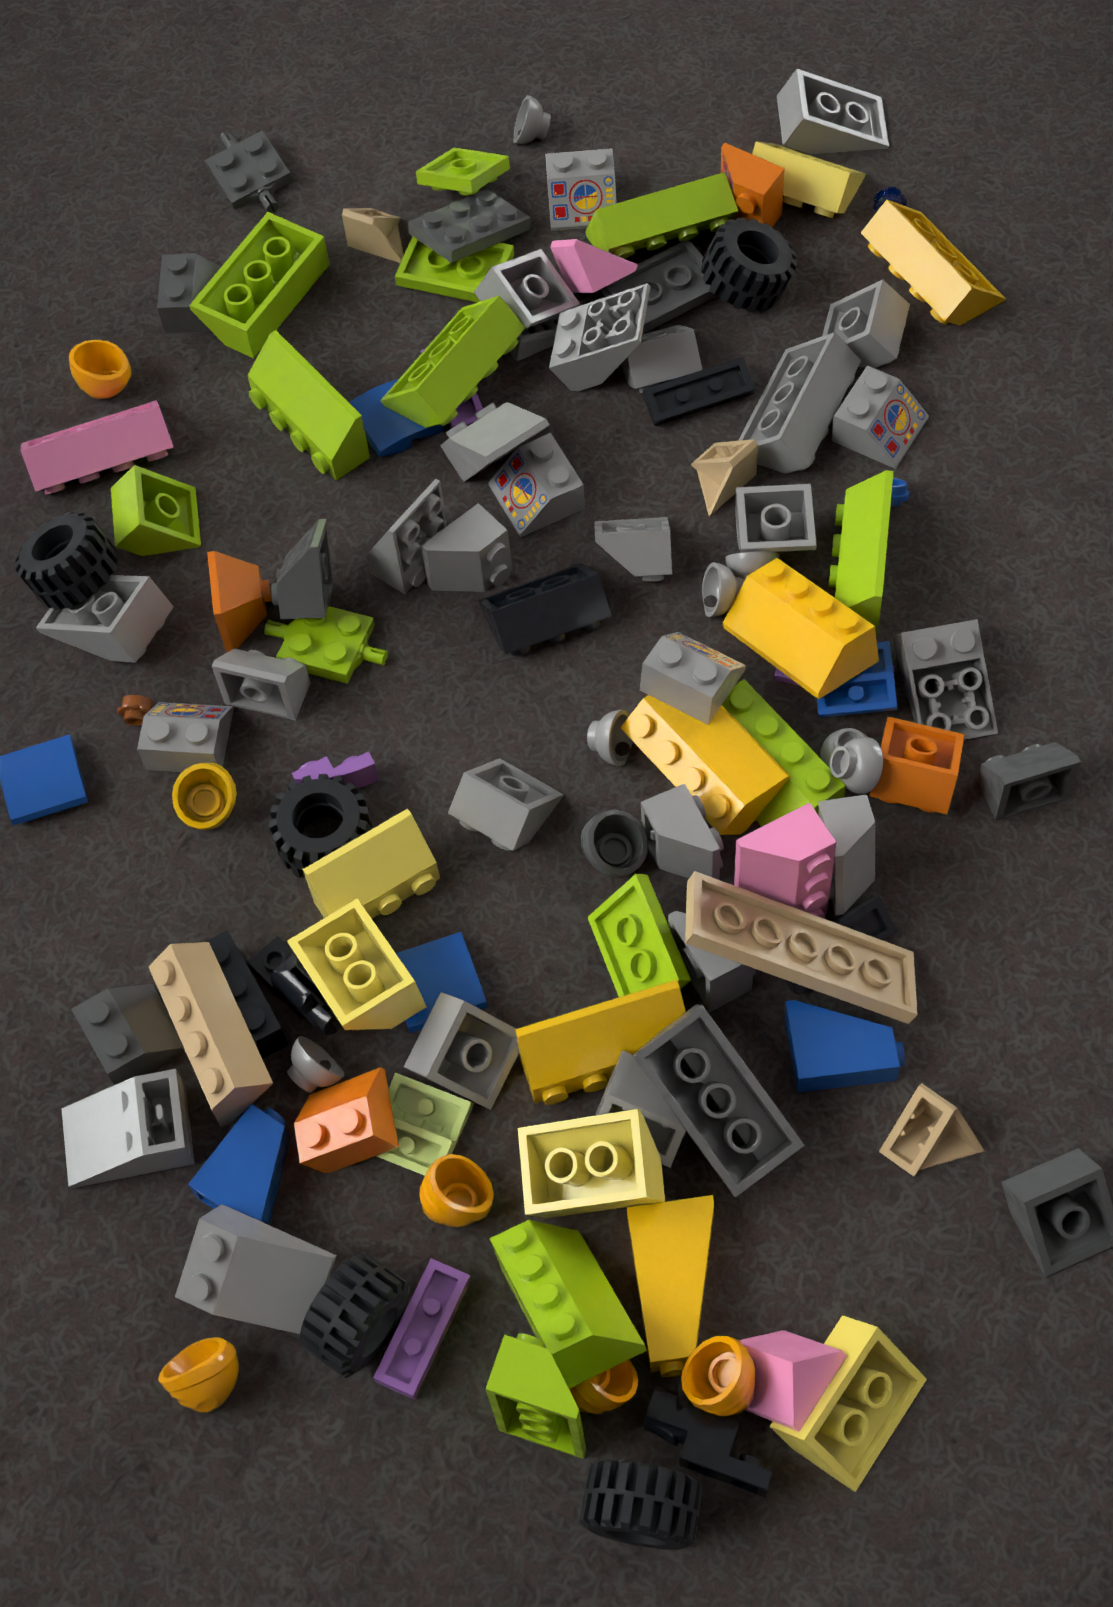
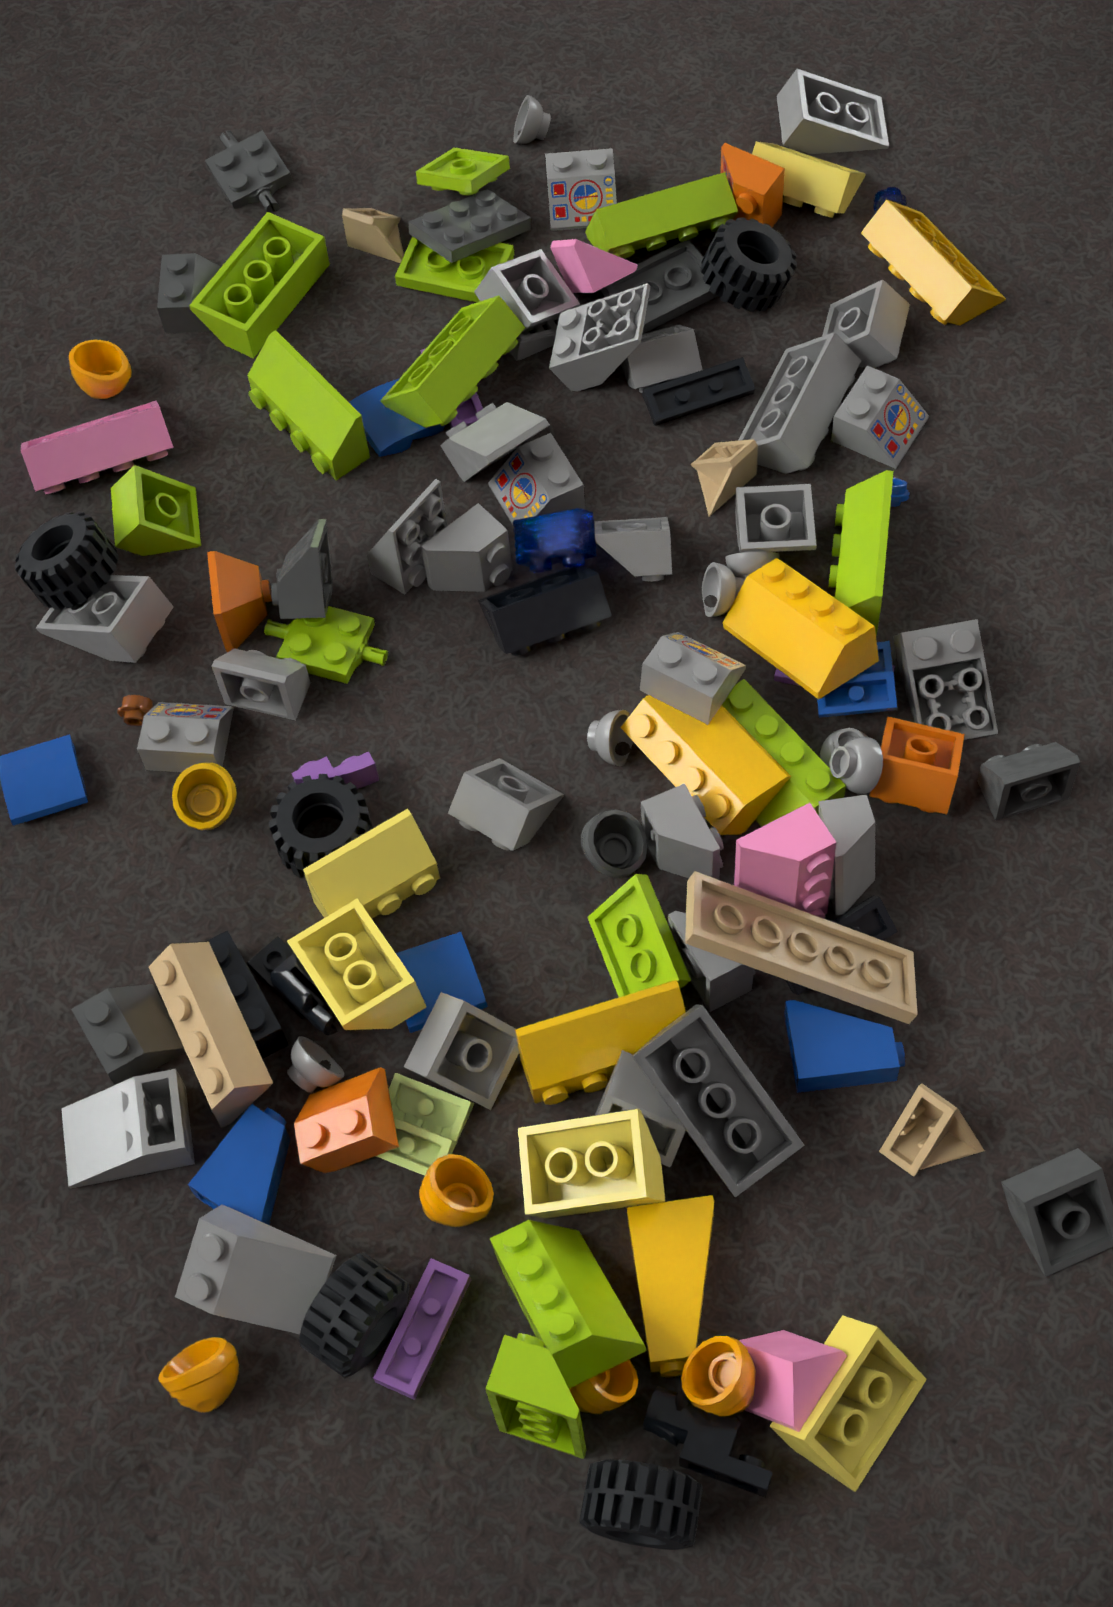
none -> clear blue brick [513,508,597,573]

